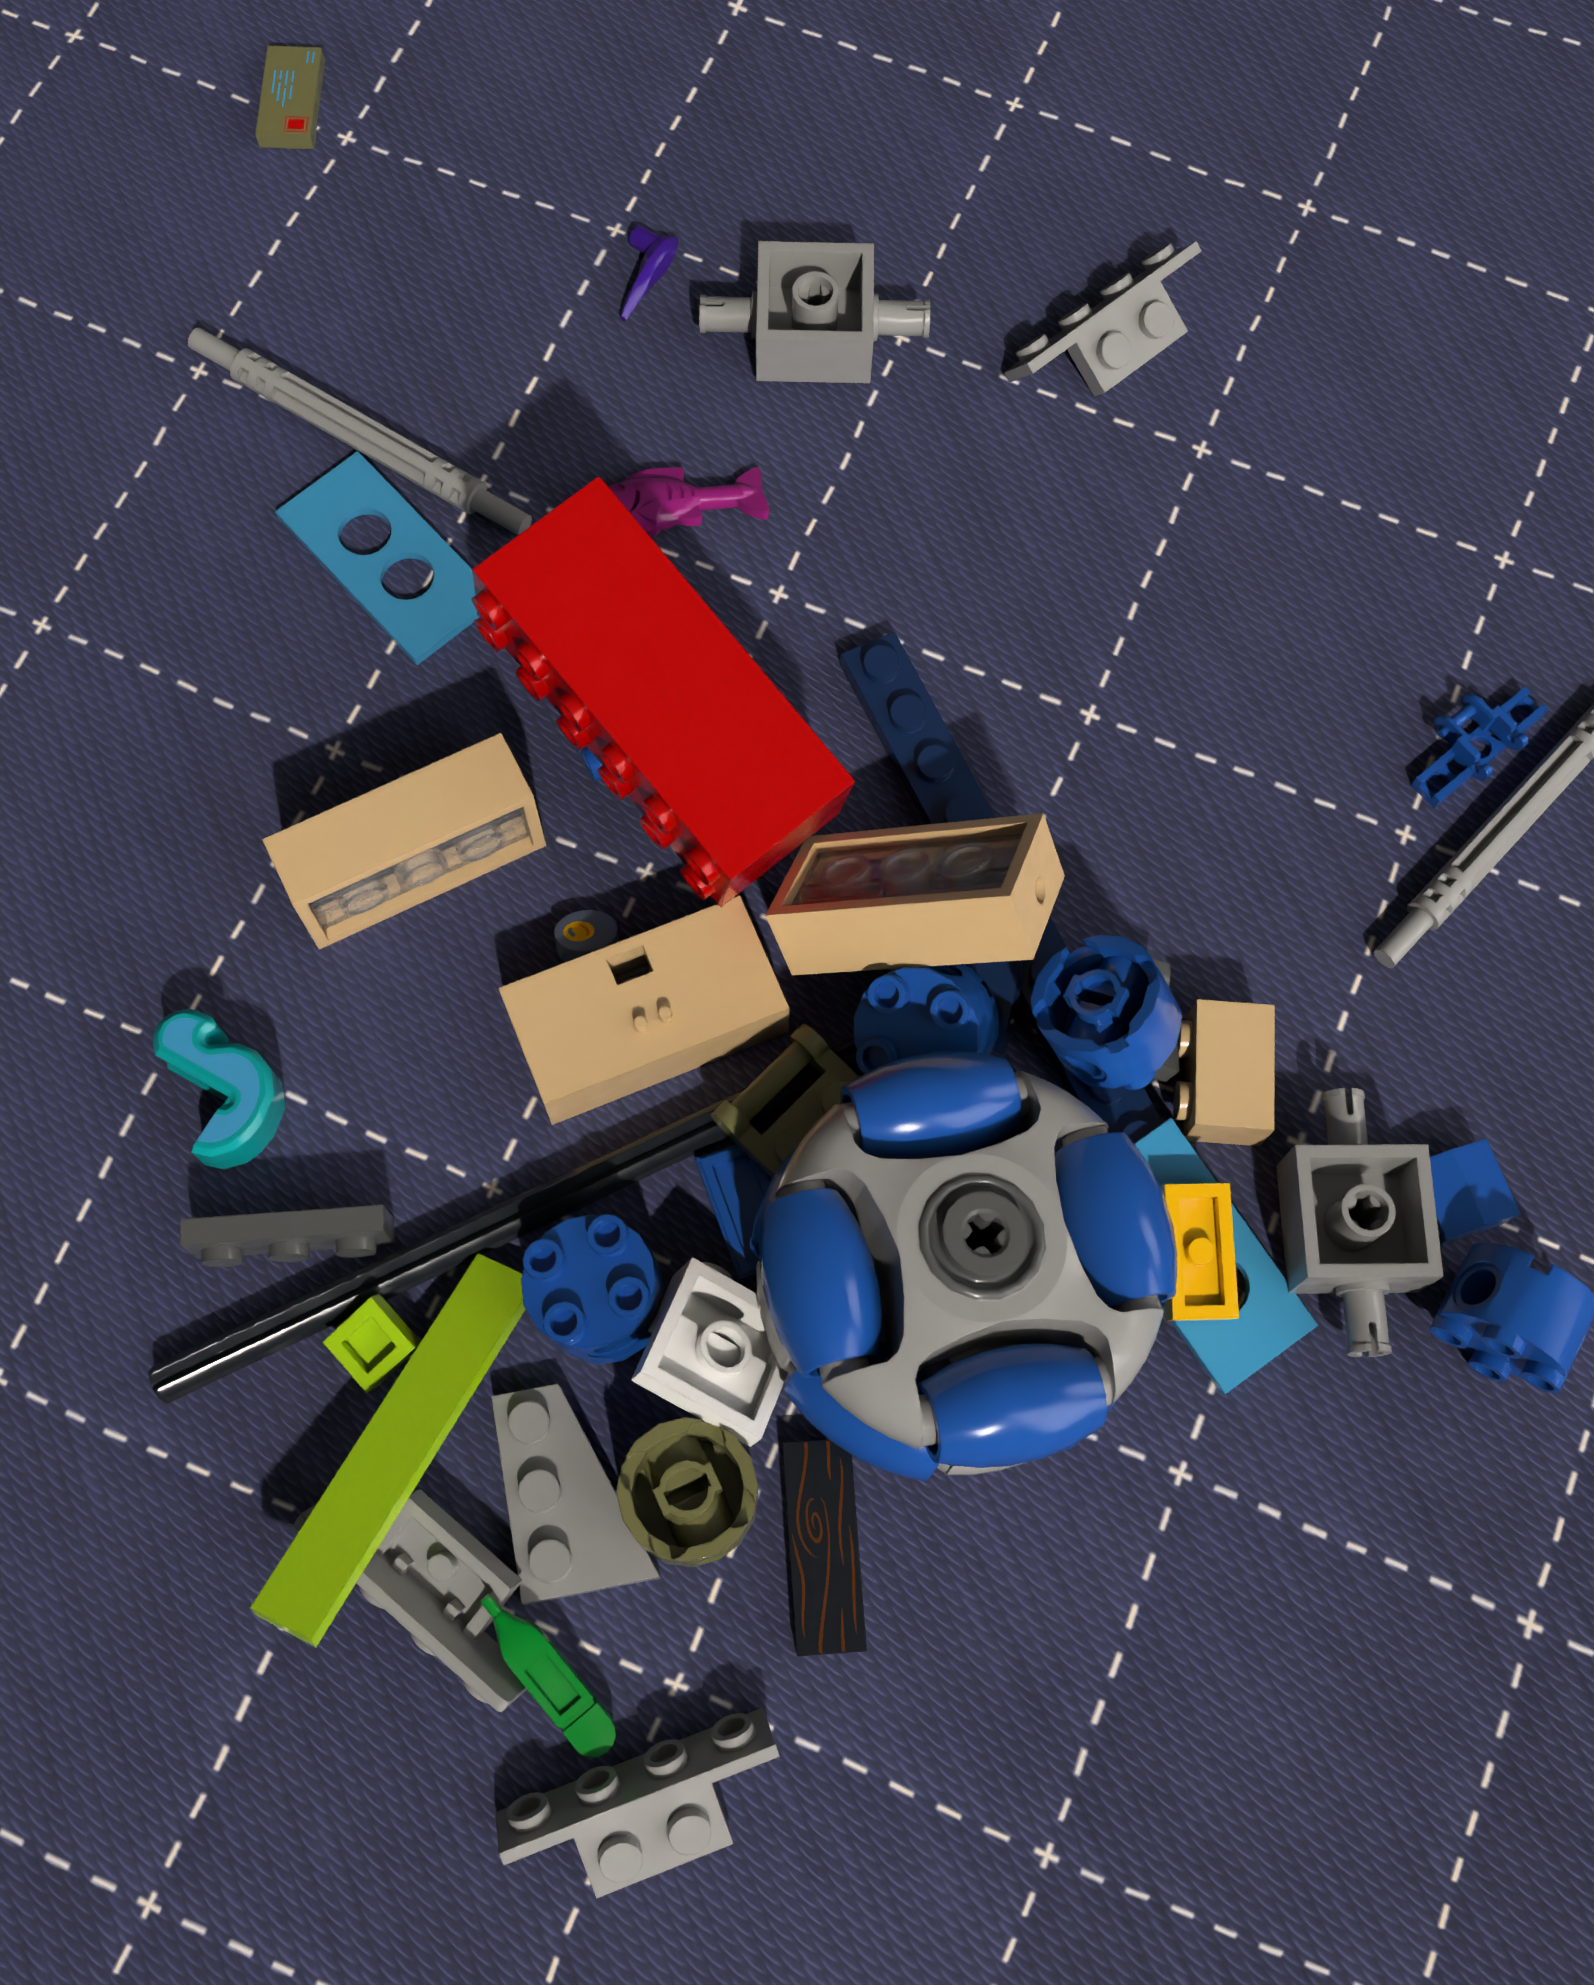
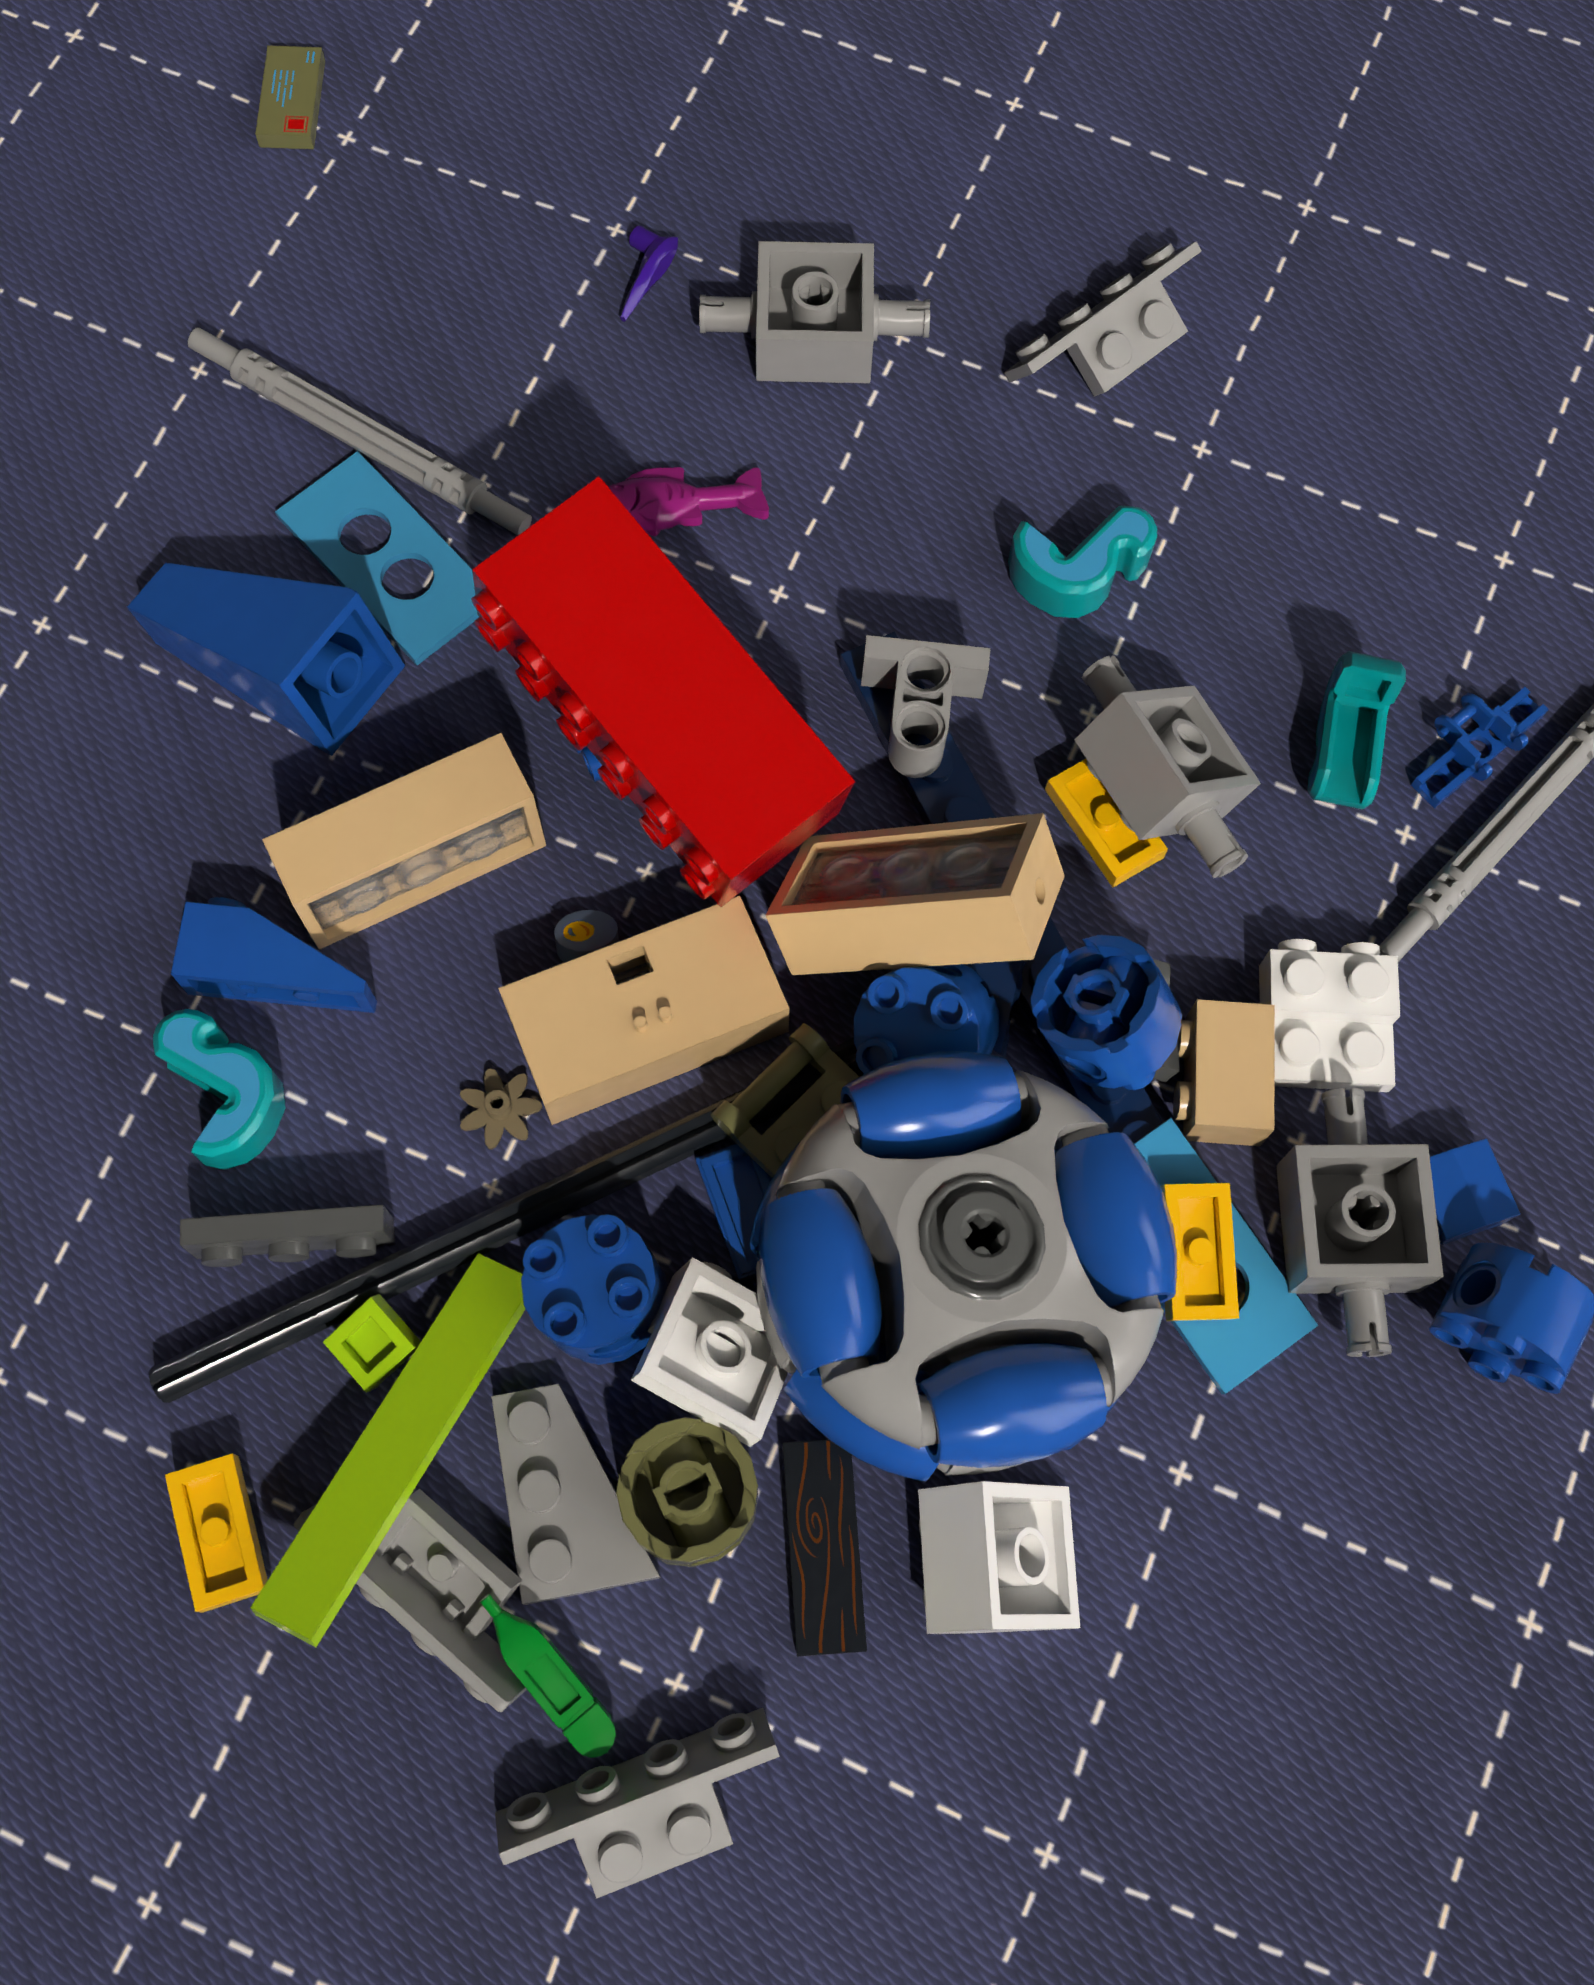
none -> blue slope [127,563,405,756]
none -> yellow plate [165,1453,268,1613]
none -> blue slope [171,897,377,1013]
none -> dark tan plant [460,1068,543,1150]
none -> light grey tile [861,635,991,778]
none -> white slope [918,1481,1080,1634]
none -> teal animal [1008,506,1157,618]
none -> yellow plate [1045,759,1168,888]
none -> light grey brick [1074,656,1261,878]
none -> white plate [1259,939,1400,1092]
none -> teal animal [1307,651,1406,810]

